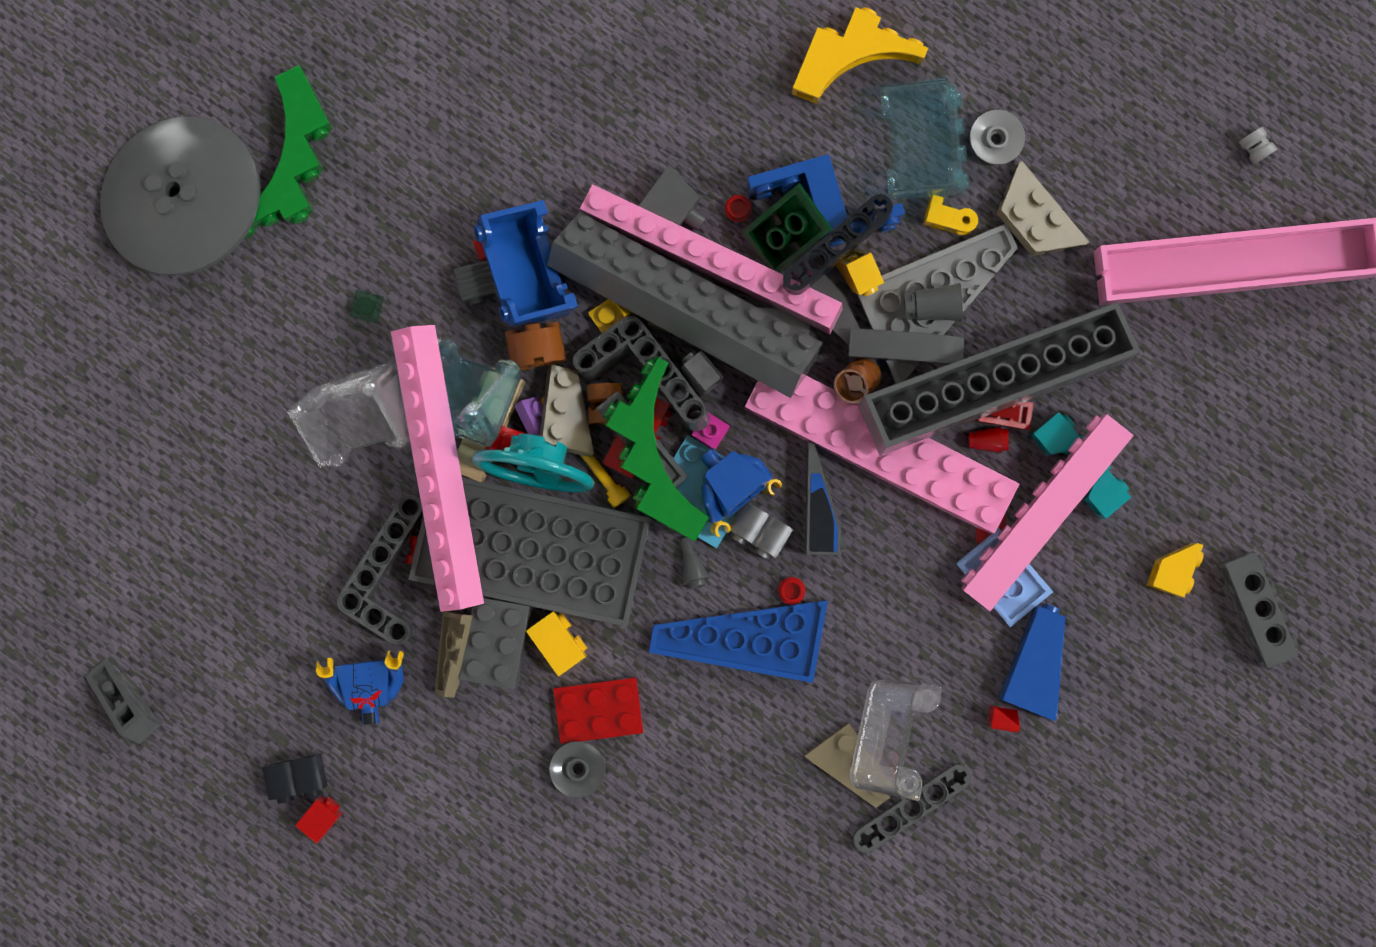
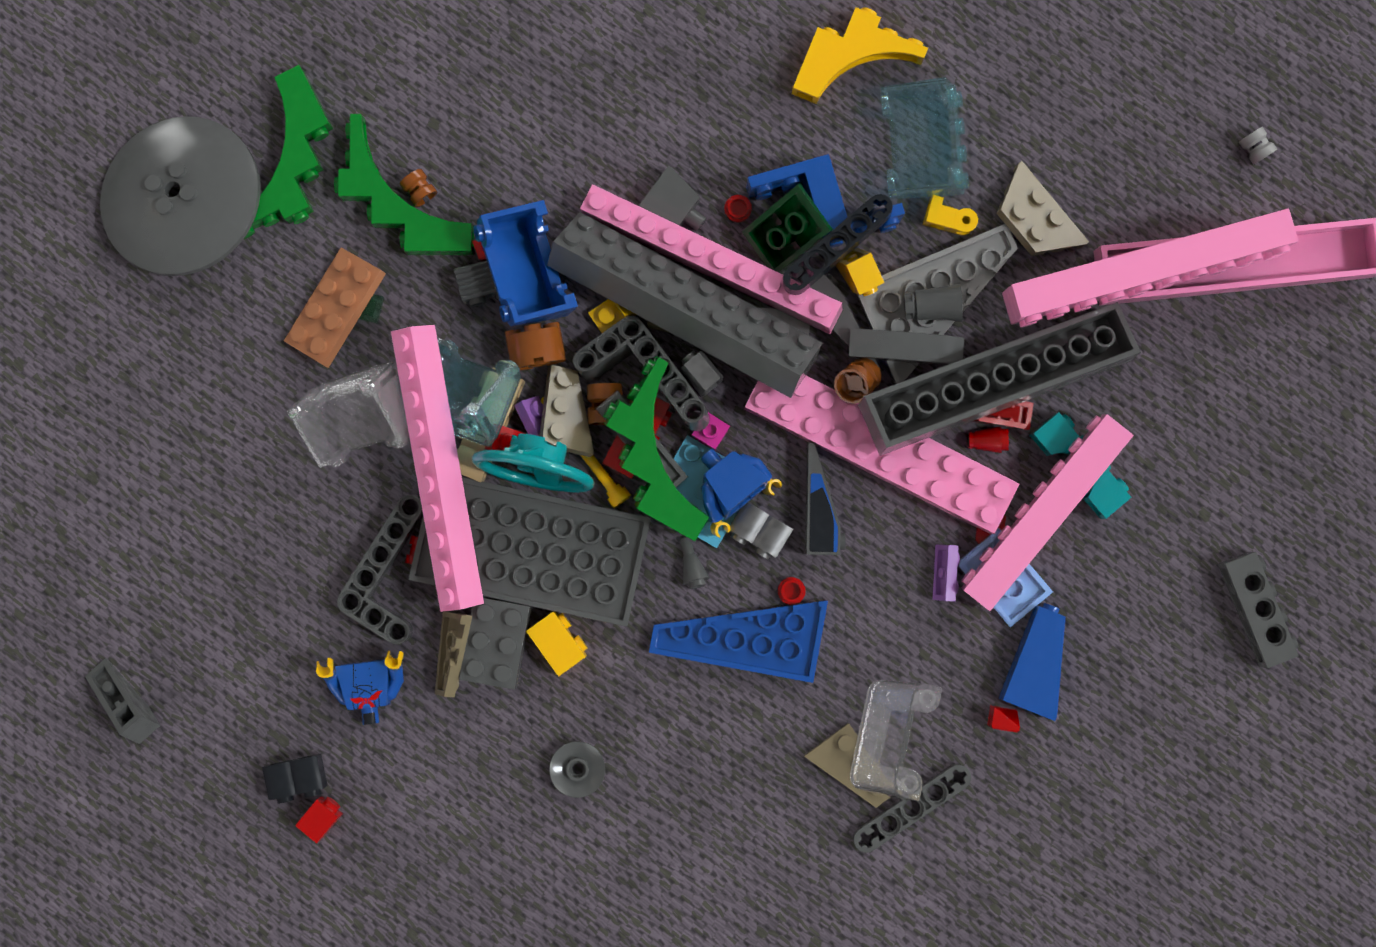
red plate [554,677,644,744] -> none
light grey dish [970,110,1025,165] -> none
yellow slope [1147,543,1204,598] -> none
none -> nougat plate [284,248,386,368]
none -> green arch [334,114,474,255]
none -> dark orange wheel [399,169,438,207]
none -> medium lavender plate [932,545,960,602]
none -> bright pink brick [1002,208,1299,327]

